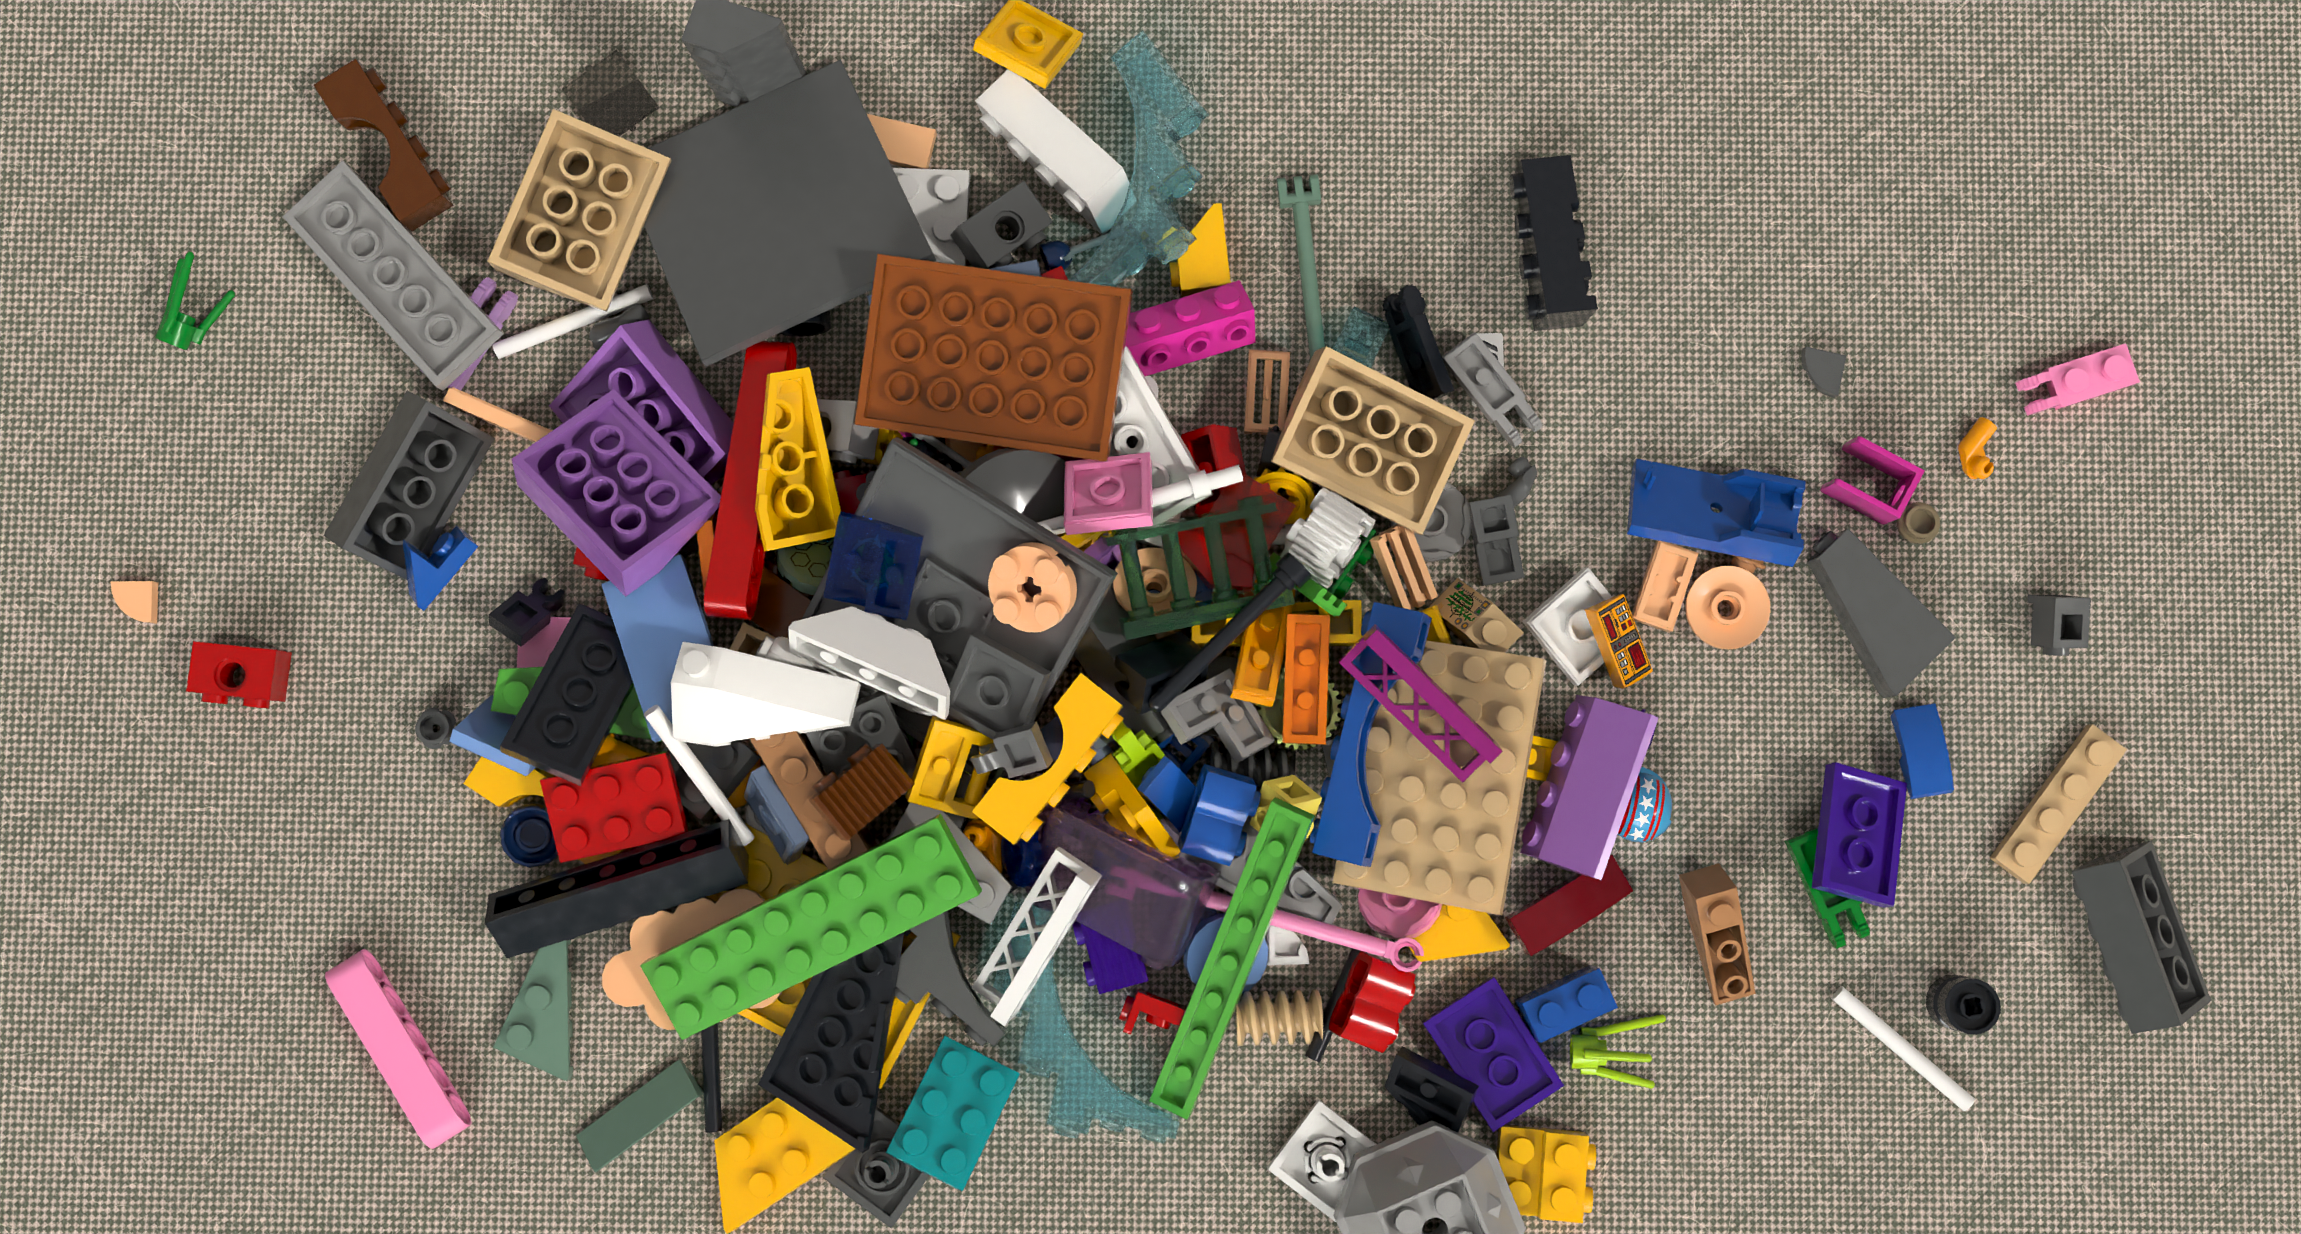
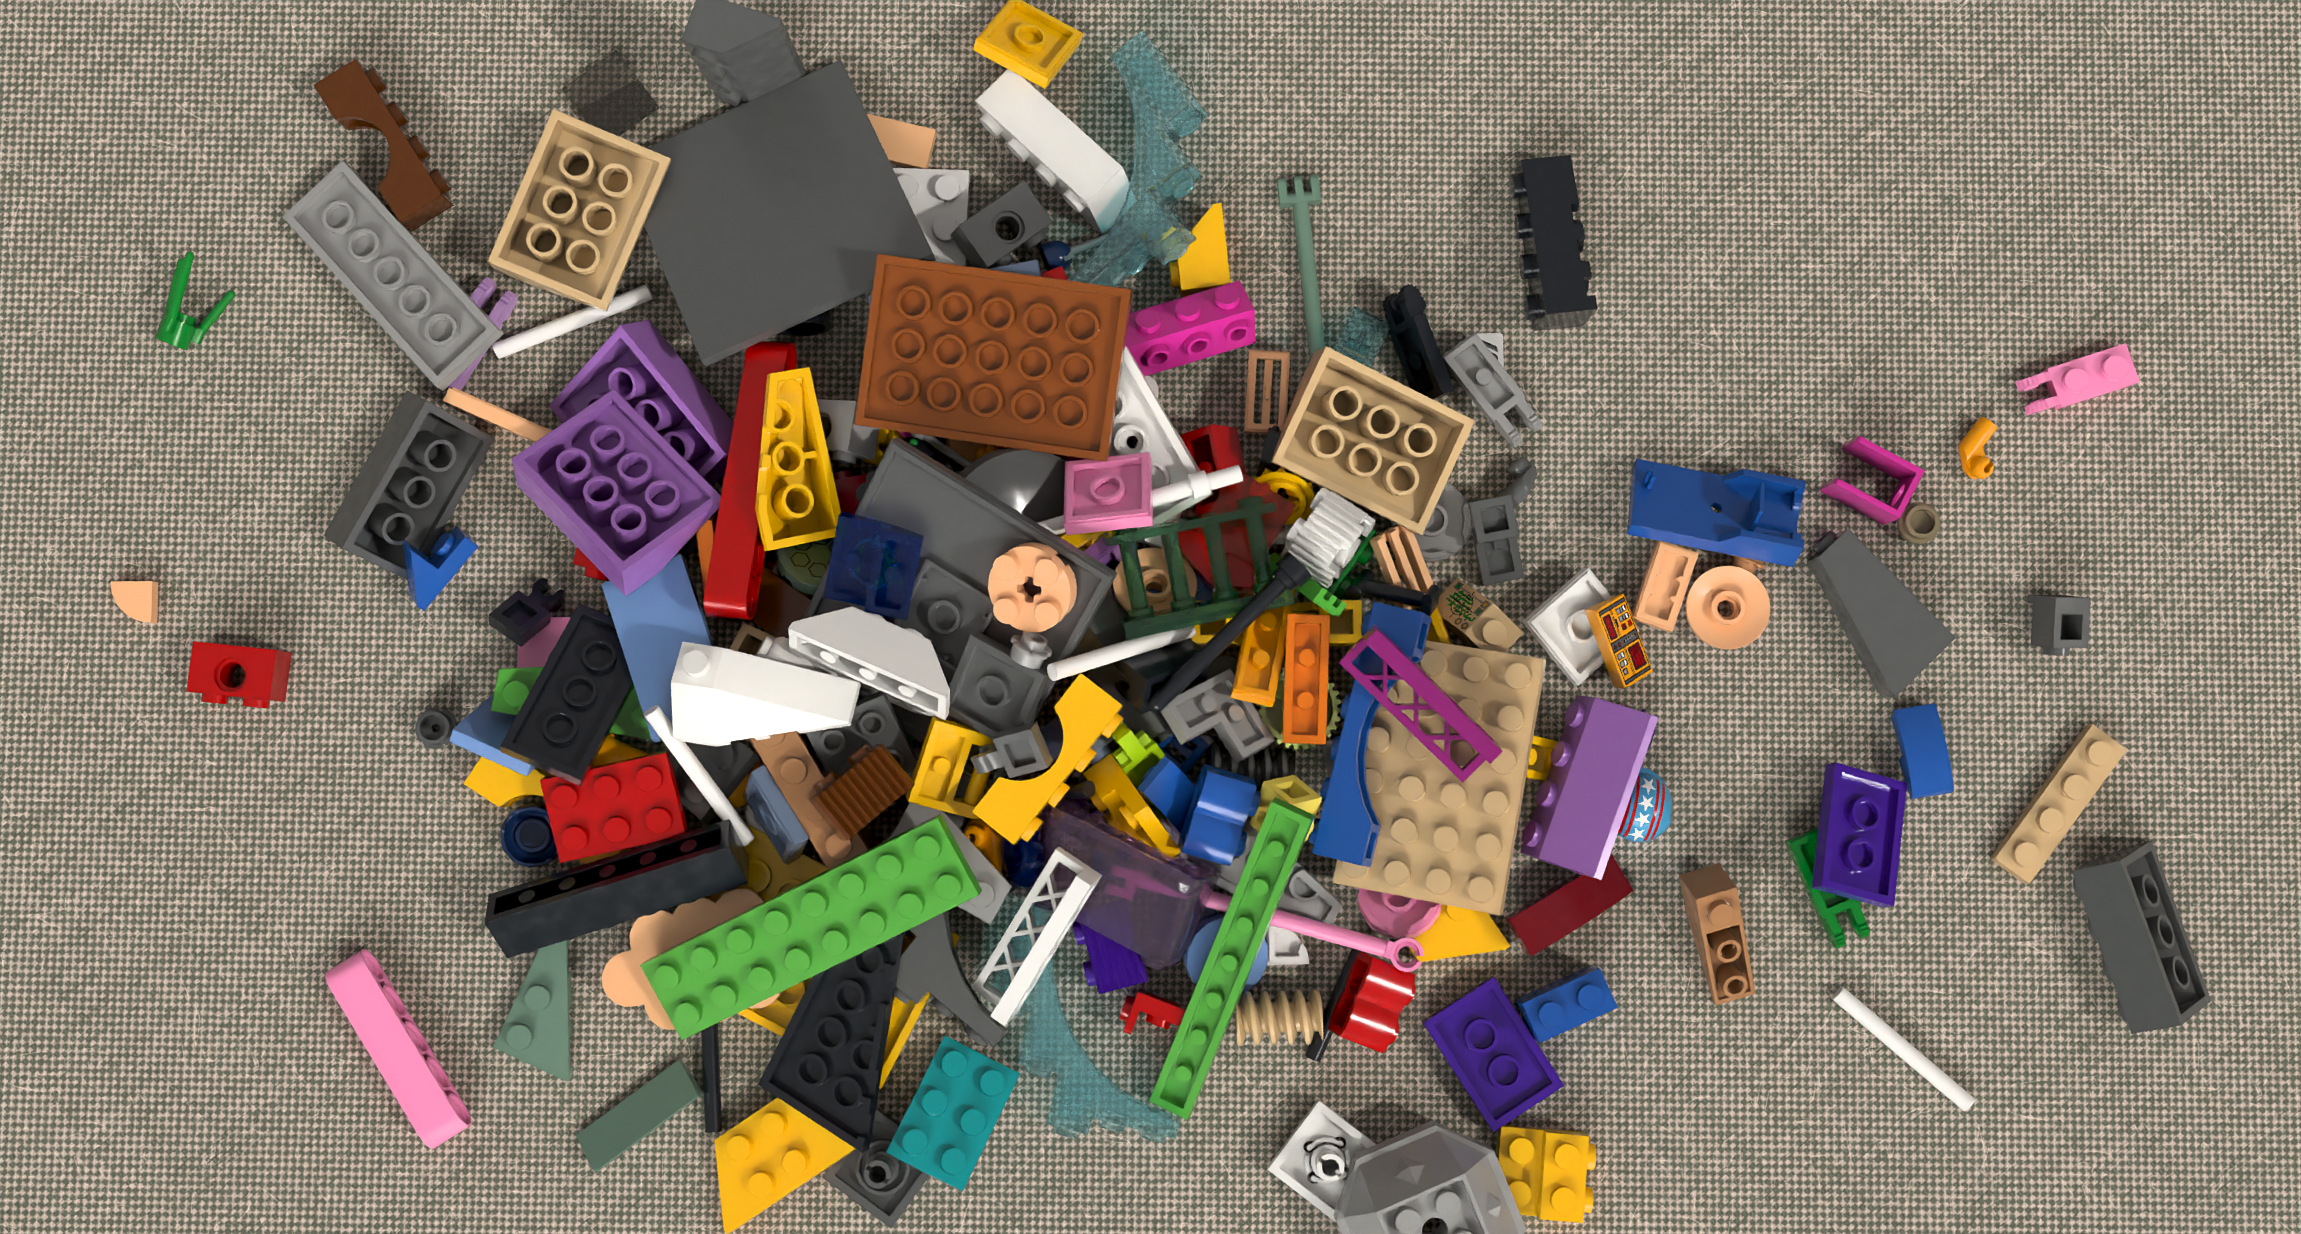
dark grey arm [589,304,649,350] -> none
black wing [1384,1046,1479,1133] -> none
lime plant [1570,1014,1666,1089] -> none
dark grey tile [1801,347,1846,398] -> none
black wheel [1926,975,2001,1035] -> none
none -> light grey plate [1009,631,1052,669]
none -> white bar [1047,621,1196,681]
none -> black piece [1346,569,1440,617]

